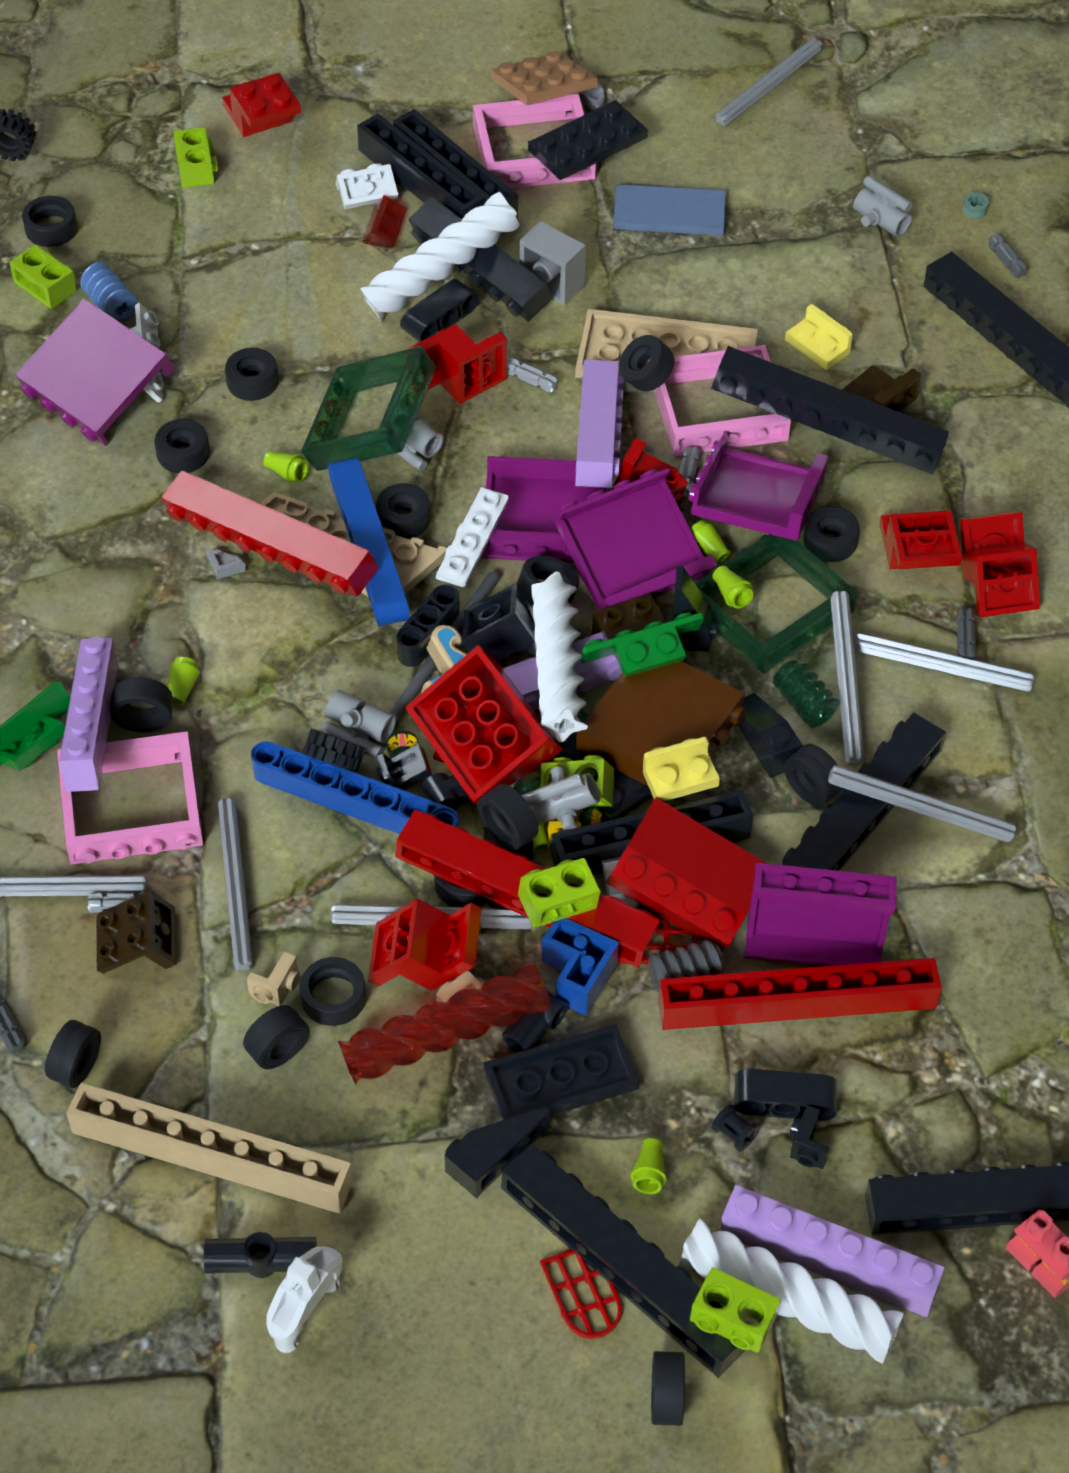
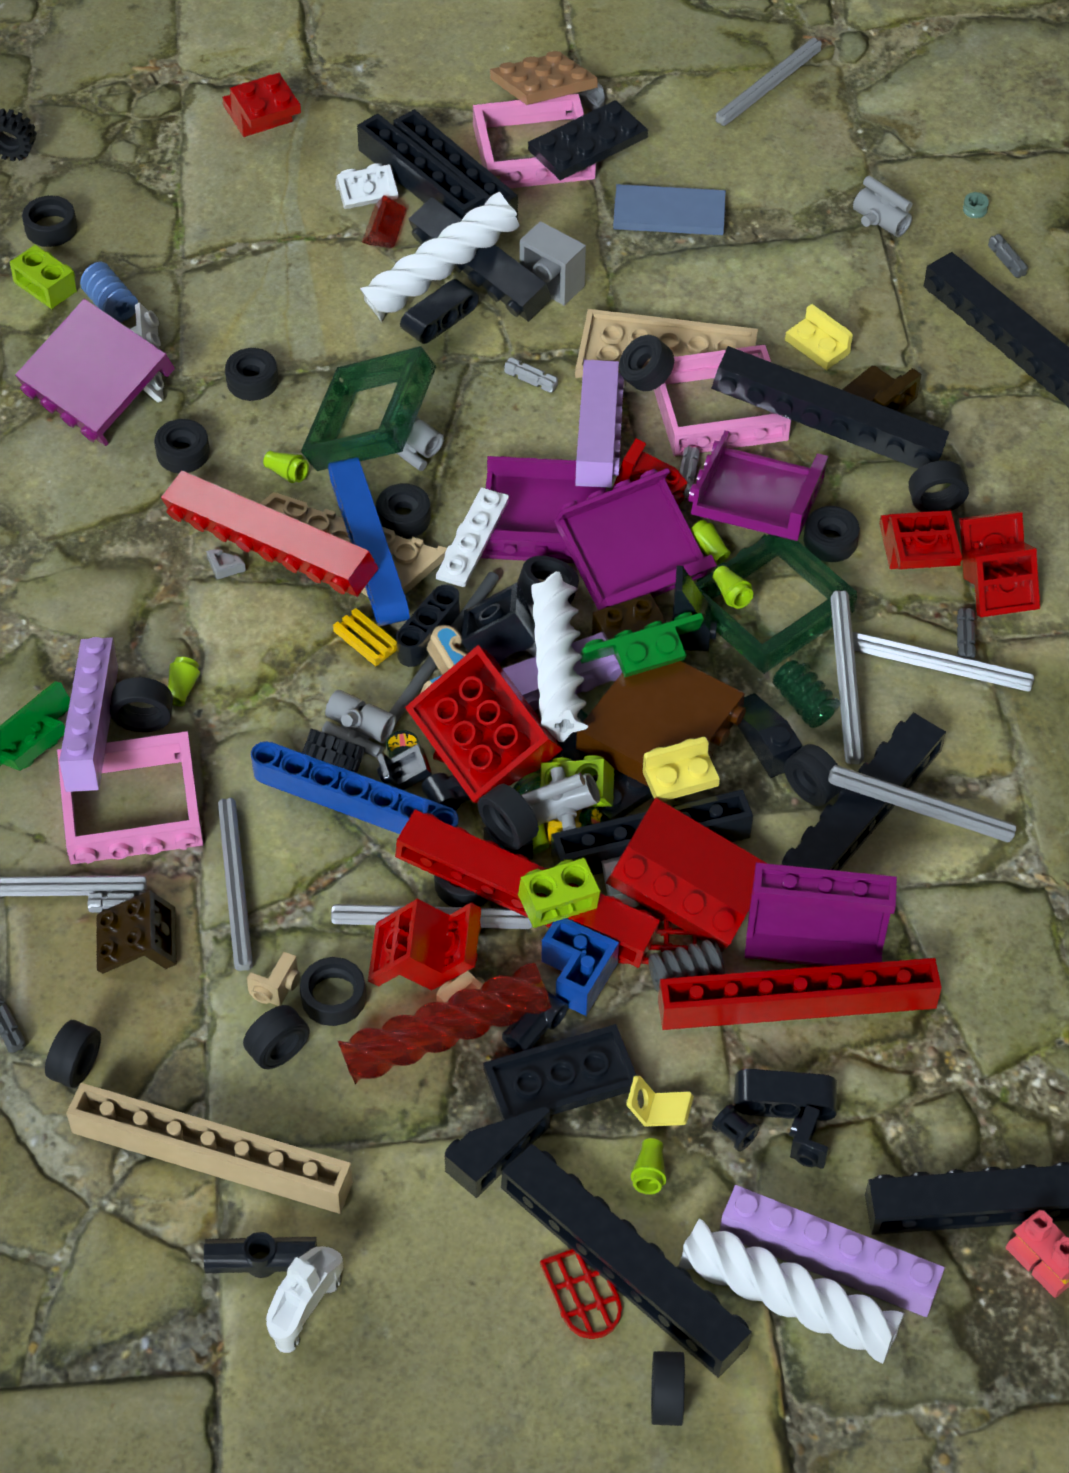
lime brick [173,127,218,188] -> none
red bracket [408,324,507,404] -> none
lime brick [690,1267,781,1353] -> none
none -> yellow tile [333,608,397,667]
none -> light yellow bracket [627,1076,694,1127]
none -> black tyre [908,460,969,512]

